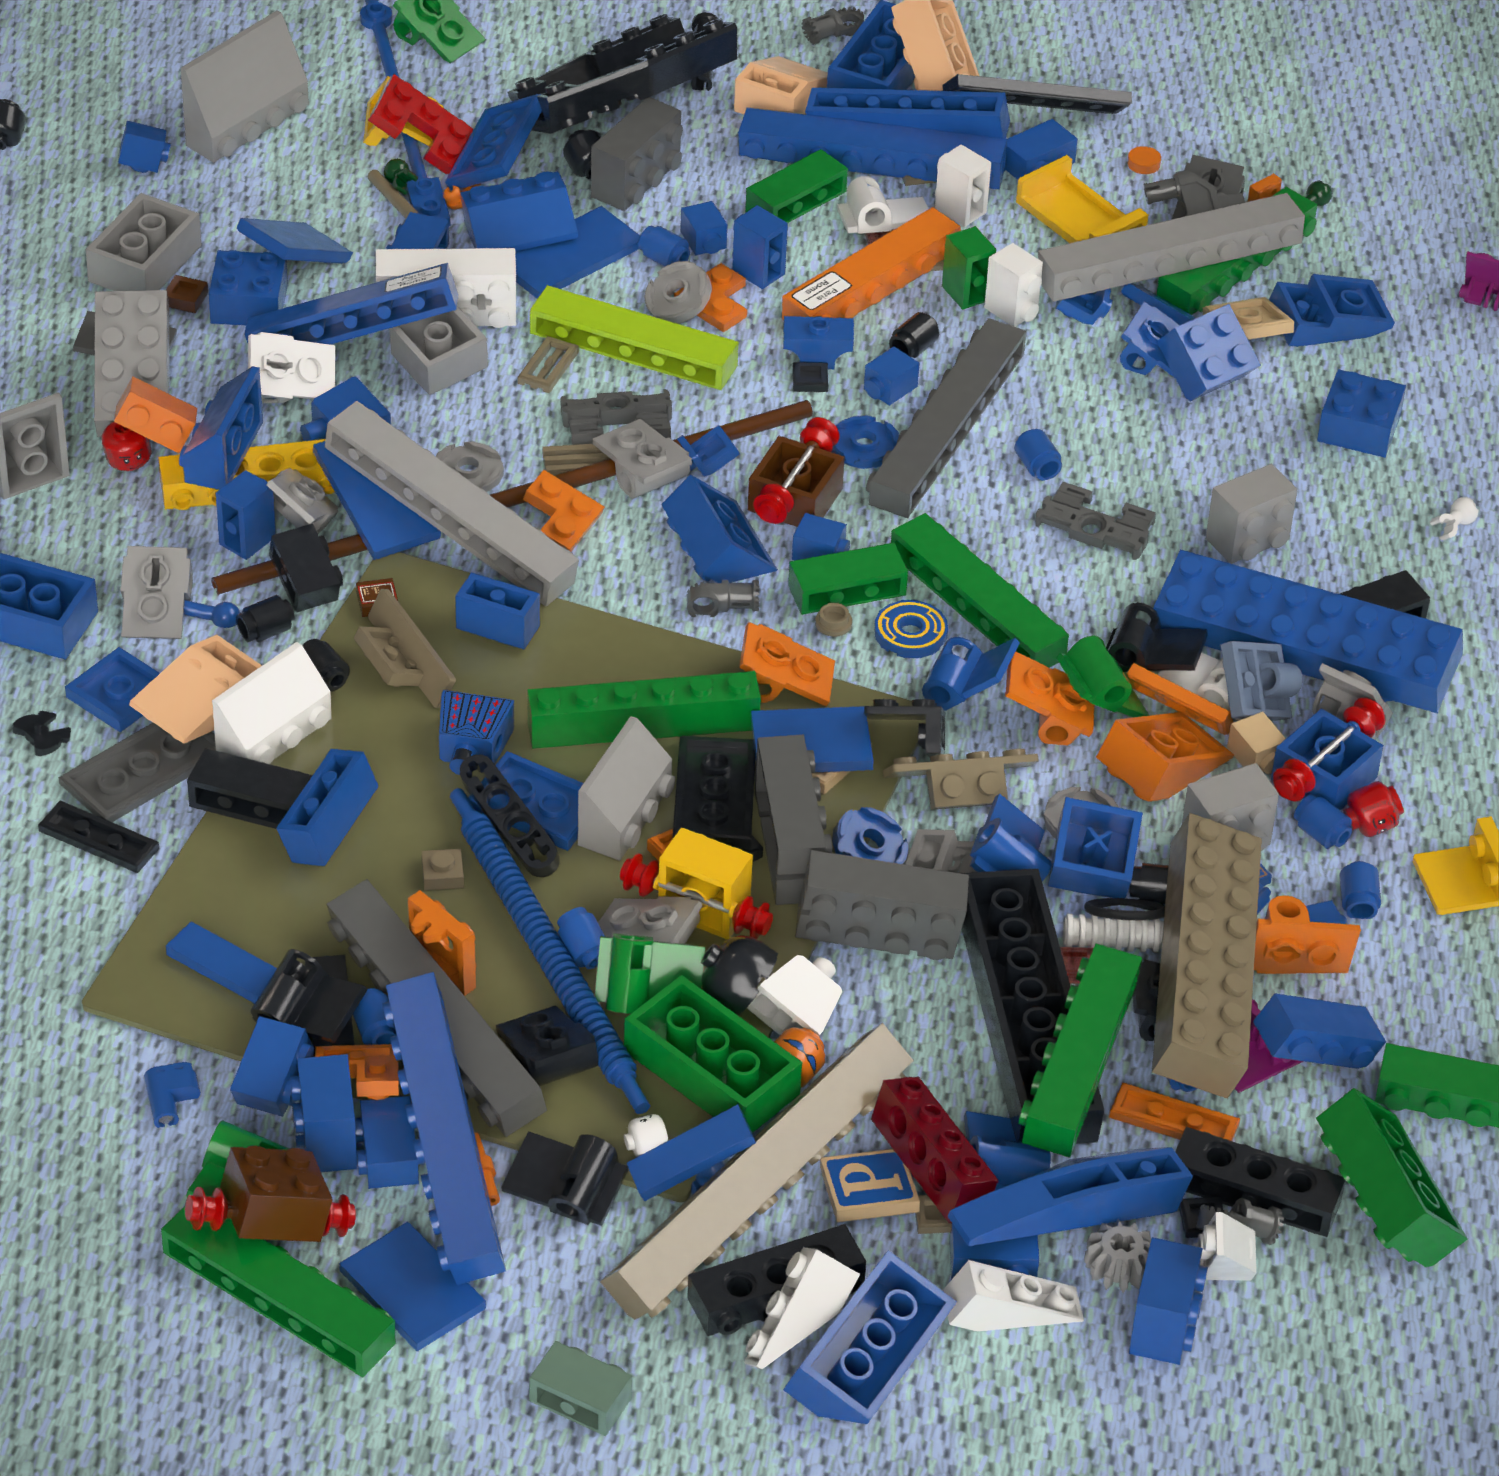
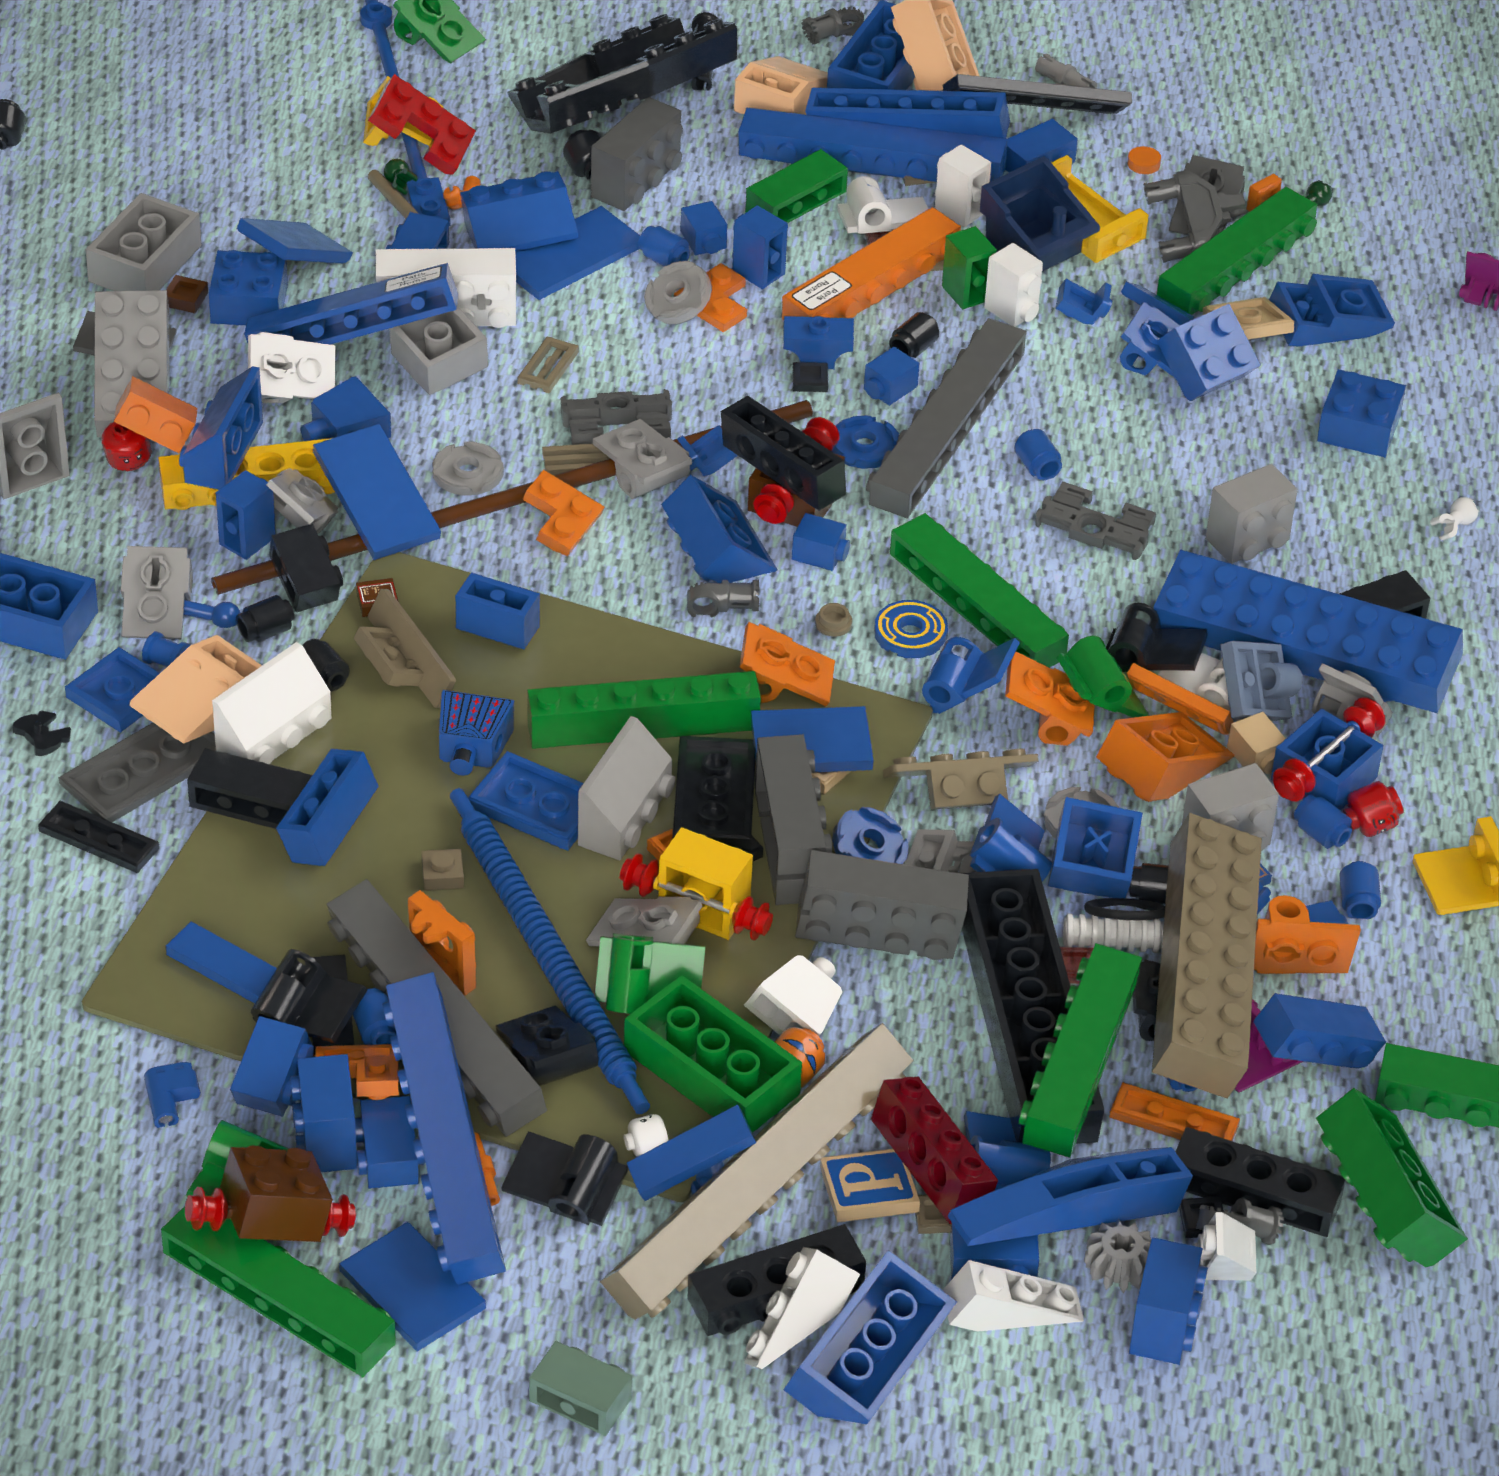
blue brick [118,120,171,173] -> none
light grey slope [181,10,309,163] -> none
light grey brick [325,401,579,607] -> none
blue tile [445,94,542,191] -> none
black beam [460,754,560,877] -> none
lime brick [530,285,739,391] -> none
blue brick [557,907,605,969] -> none
black cylinder [701,935,778,1016] -> none
green brick [788,543,908,615] -> none
black bracket [864,699,946,758] -> none
light grey brick [1038,193,1305,302] -> none
none -> blue bush [142,631,191,667]
none -> black brick [720,396,846,511]
none -> dark blue piece [980,156,1100,272]
none -> light grey pin [1035,54,1098,88]

